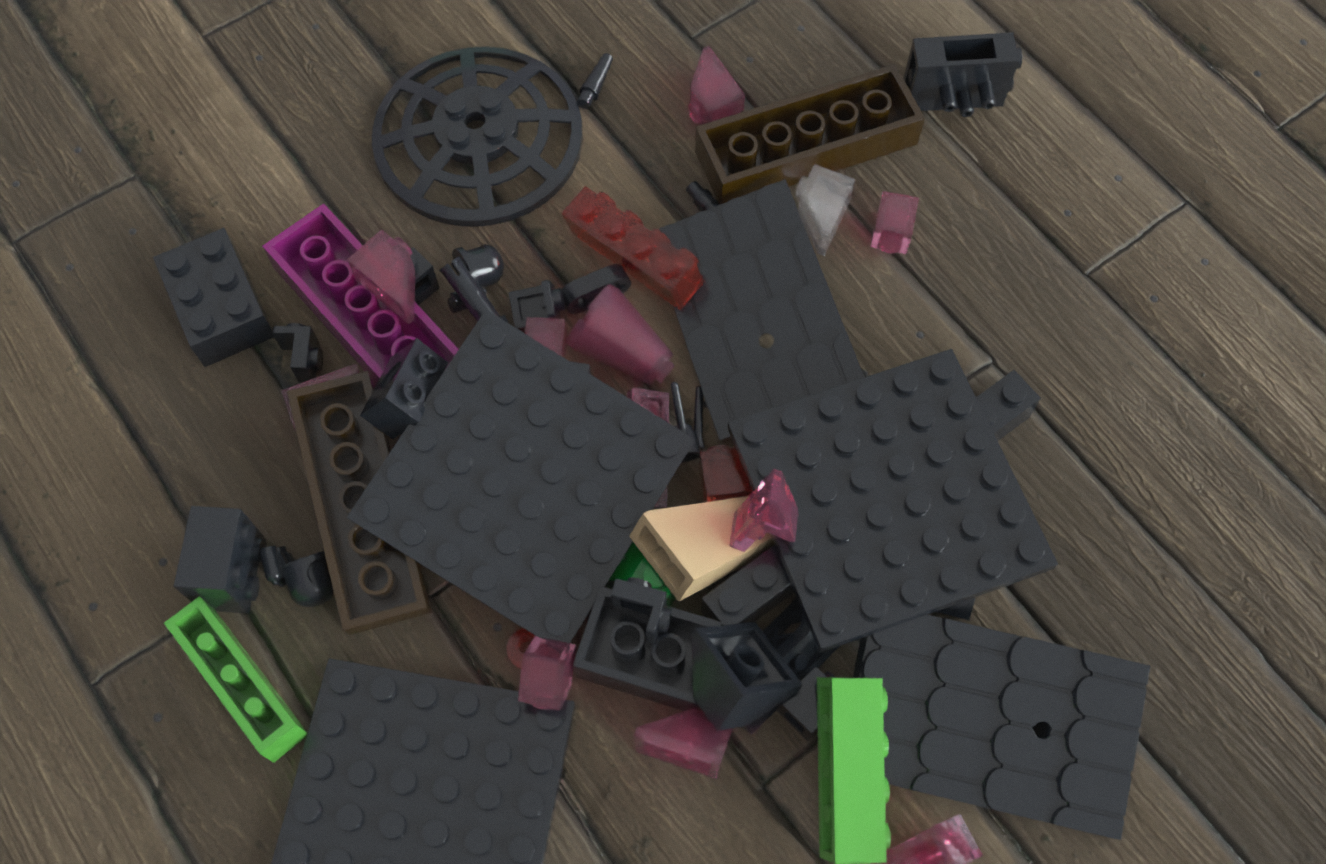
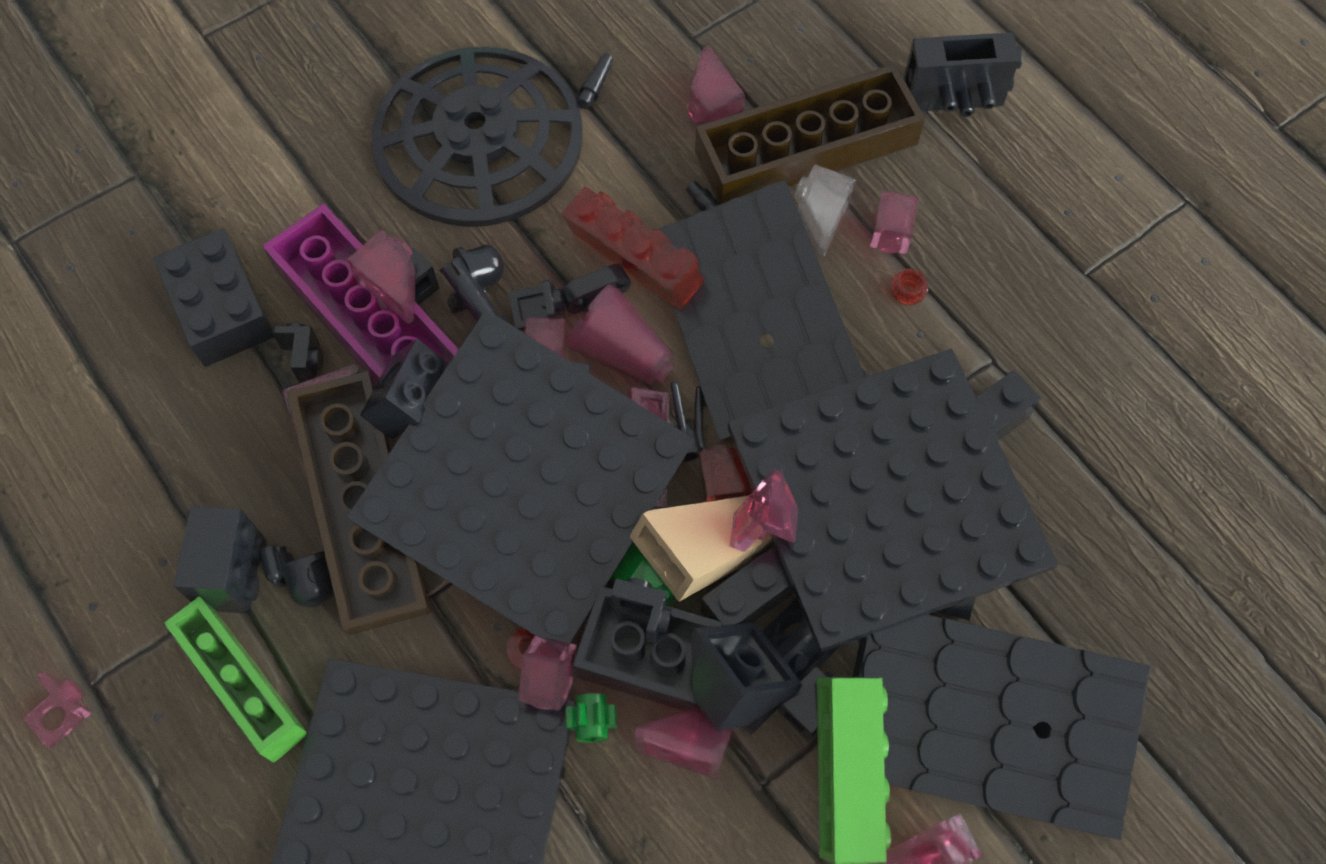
none -> clear pink bracket [24,671,91,749]
none -> green gear [565,693,617,743]
none -> clear red plate [890,269,928,305]

